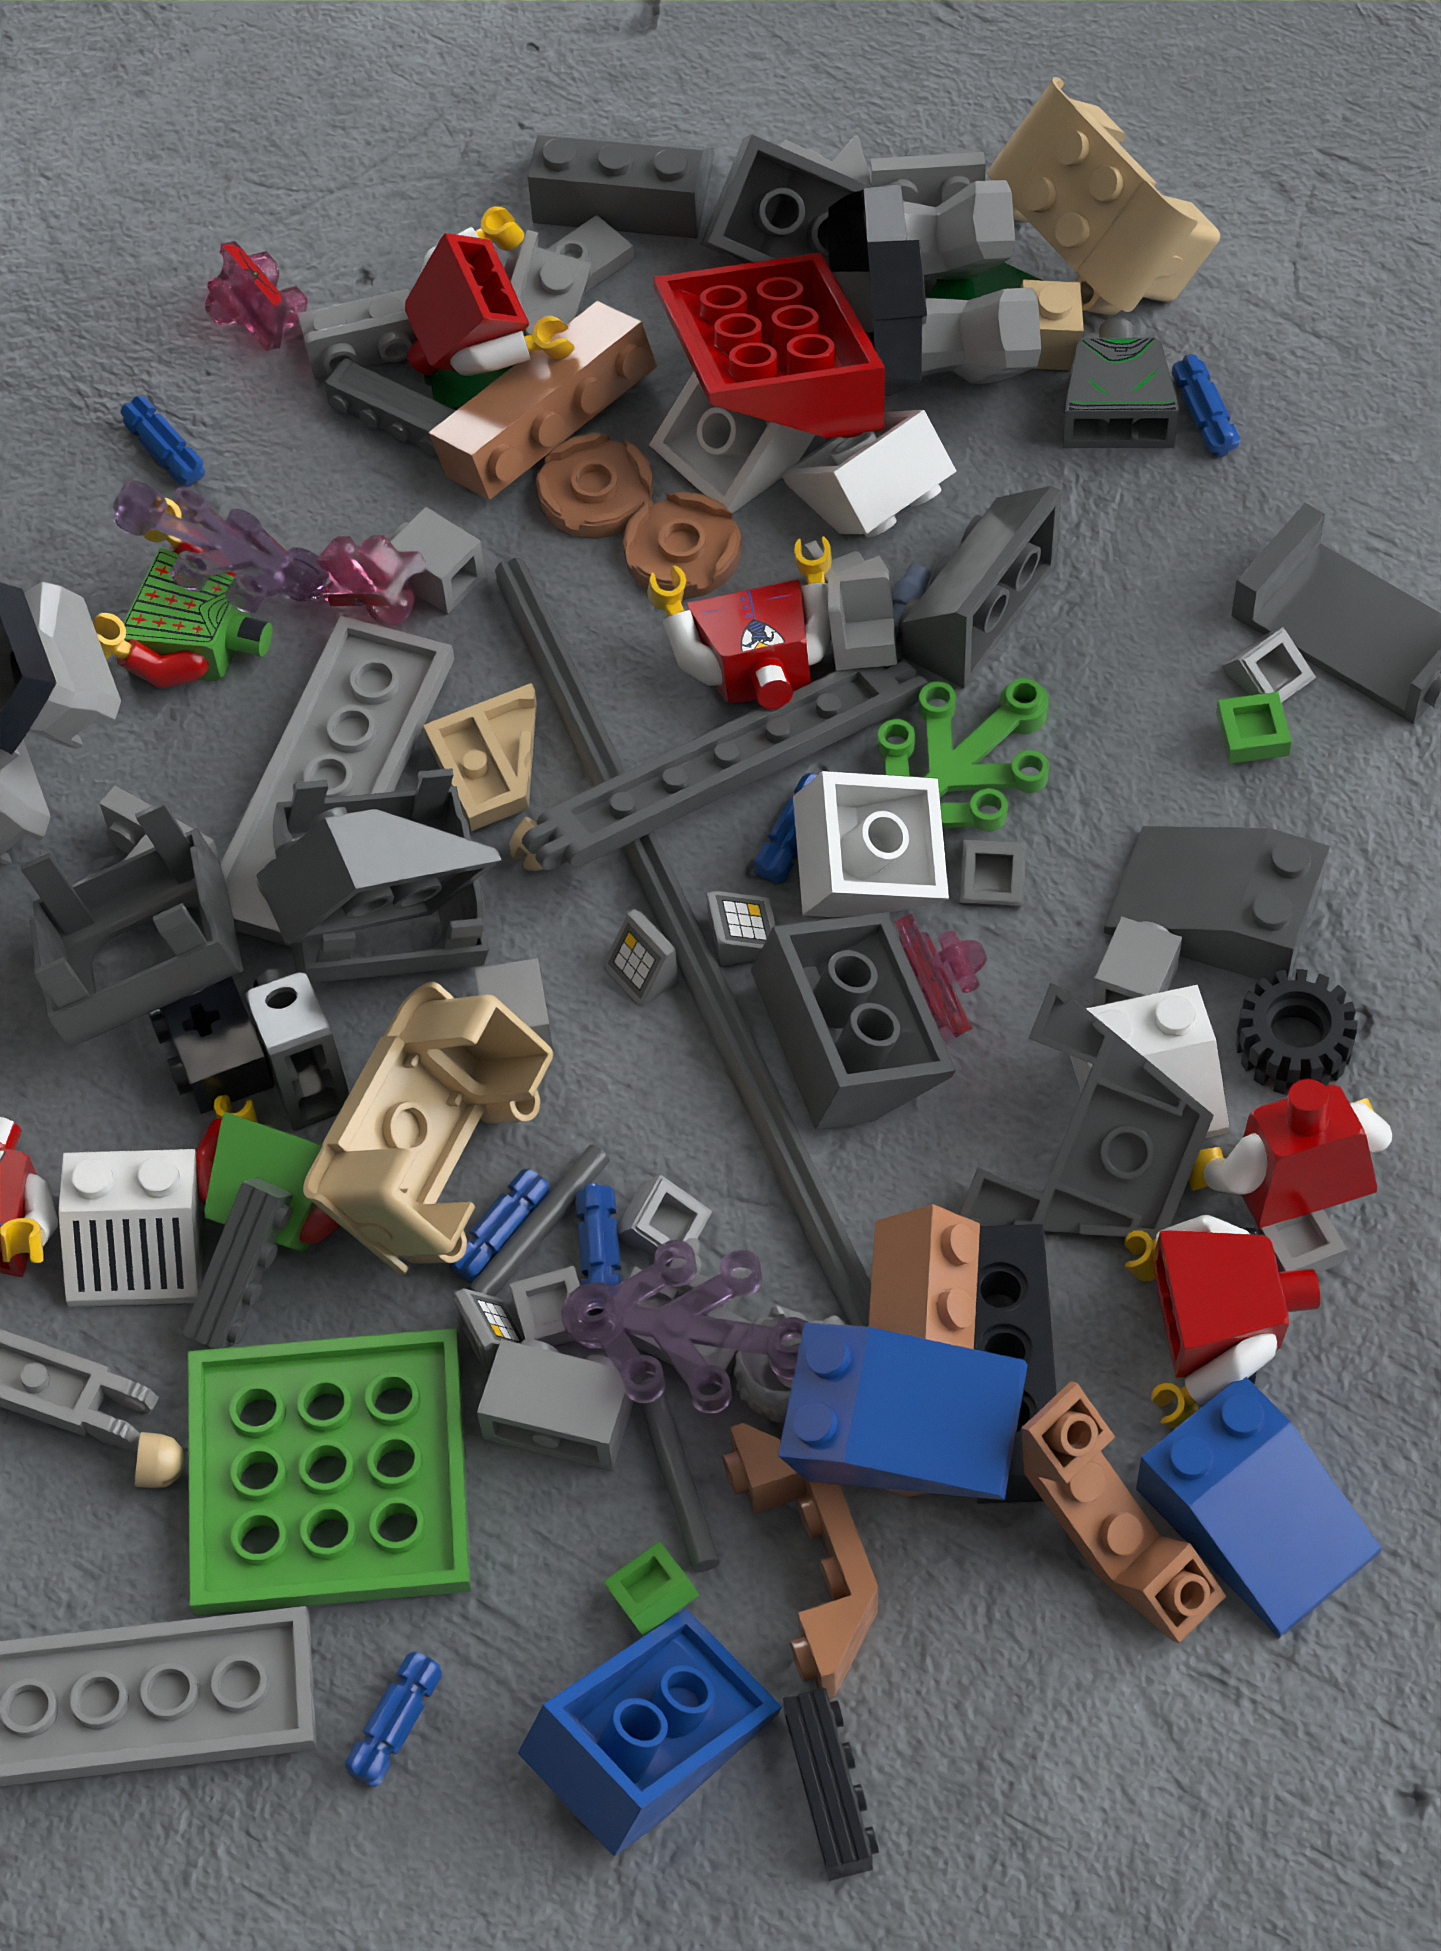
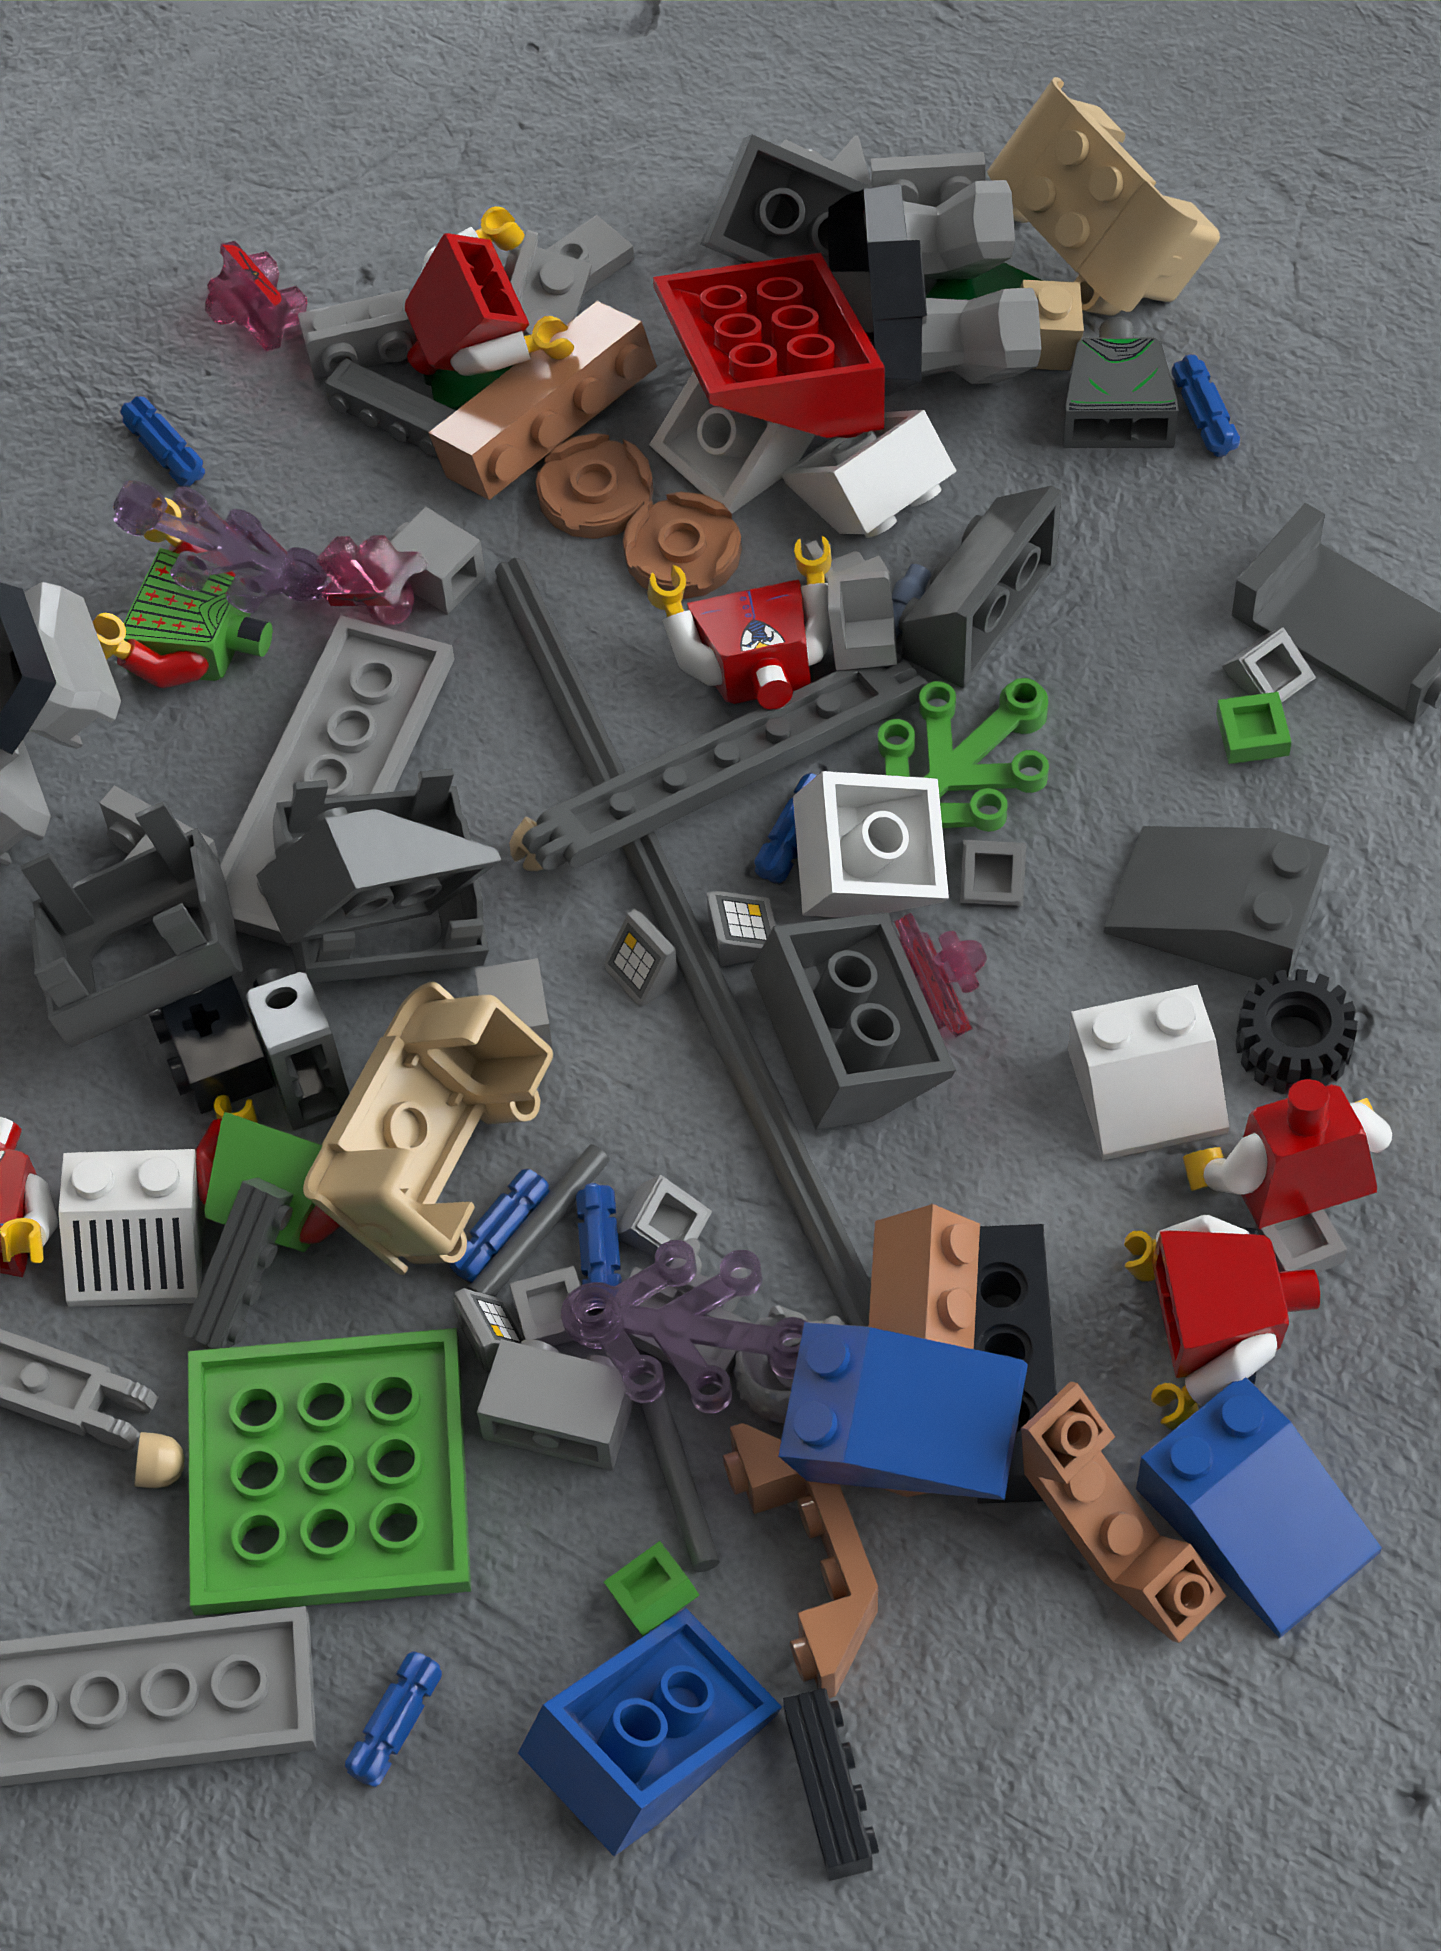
tan wing [423,683,537,831] -> none
dark grey slope [527,132,715,239] -> none
dark grey wing [959,983,1214,1238] -> none
light grey brick [1092,916,1182,1007] -> none

